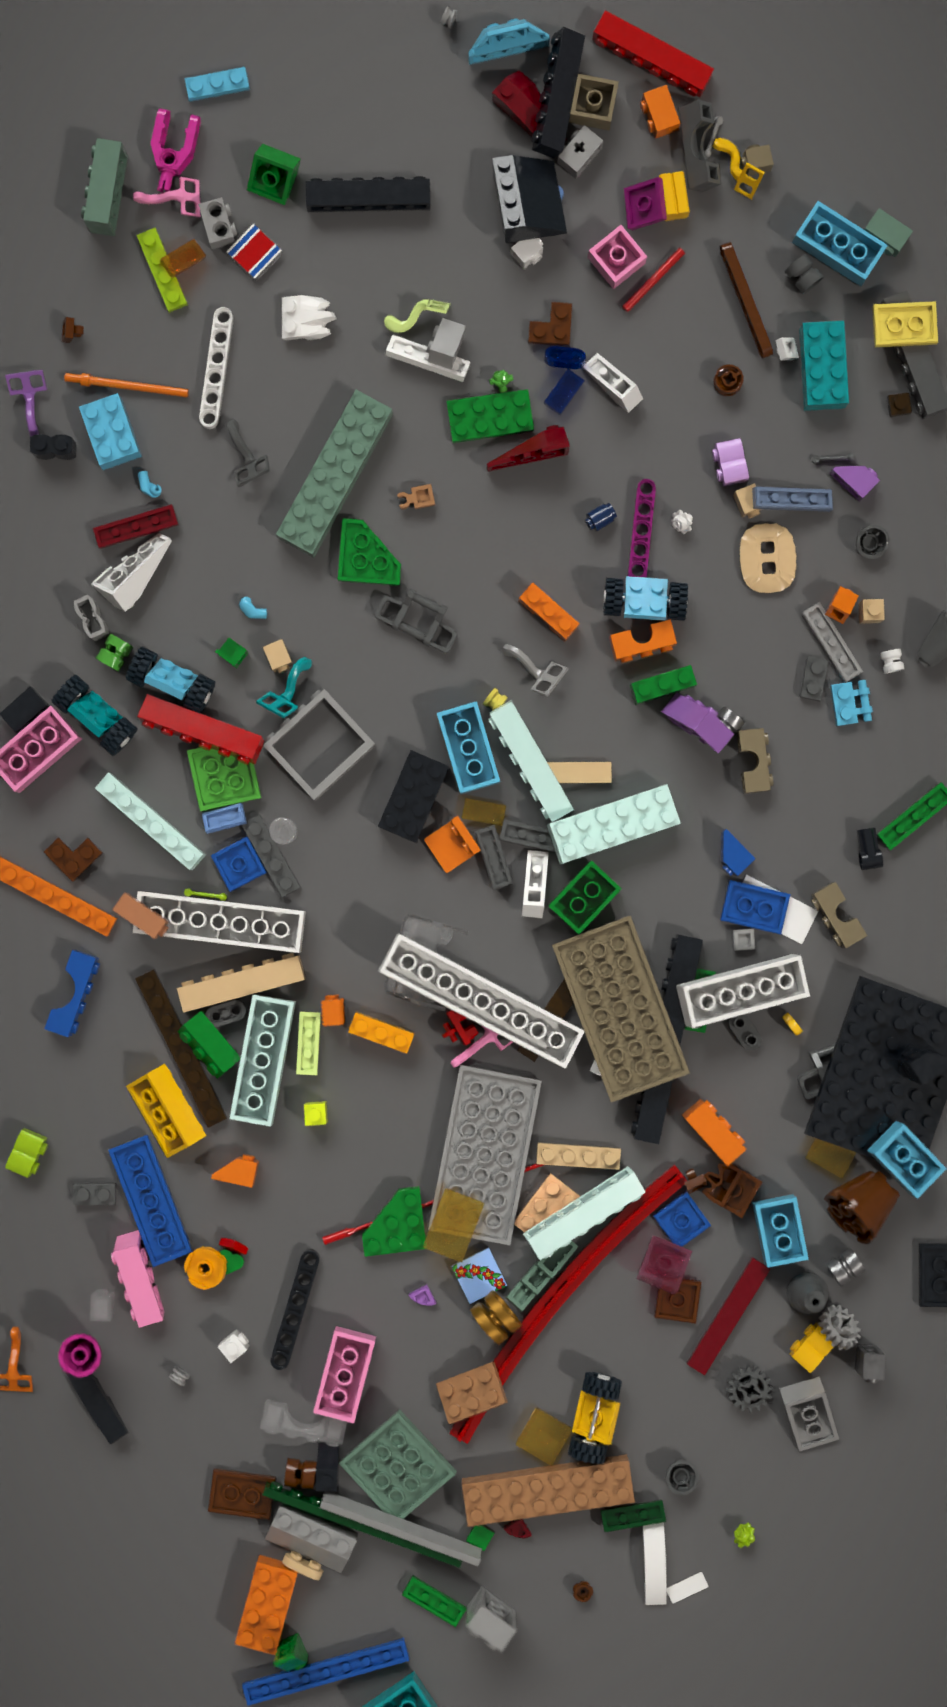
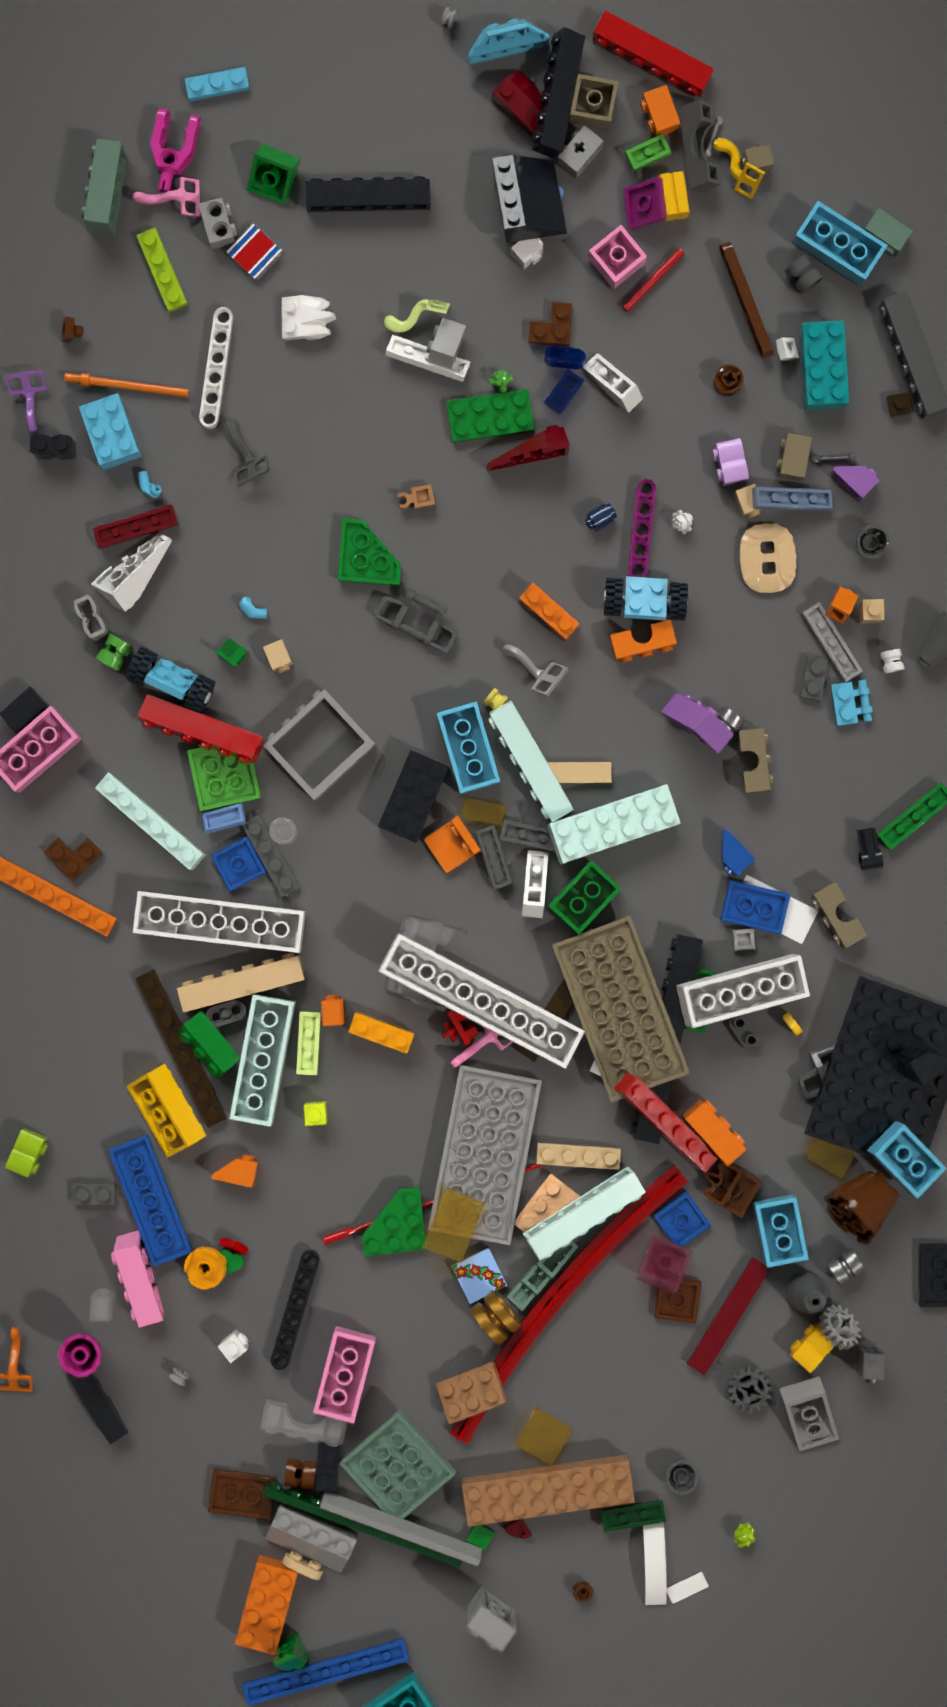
blue arch [44,950,100,1037] -> none
plate [52,675,138,756] -> none
nougat brick [113,893,169,939] -> none
clear orange plate [160,239,206,278] -> none
lime hinge [184,888,227,901] -> none
teal piece [256,657,312,718] -> none
sand green brick [276,389,393,558] -> none
green tile [402,1575,467,1627] -> none
medium lavender tile [408,1284,437,1306] -> none
plate [568,1372,622,1464] -> none
green brick [630,665,697,705] -> none
reddish brown tile [684,1168,708,1194] -> none
light yellow tile [872,301,938,347] -> none
none -> red brick [614,1073,719,1173]
none -> bright green plate [625,134,671,172]
none -> dark tan brick [775,433,812,482]

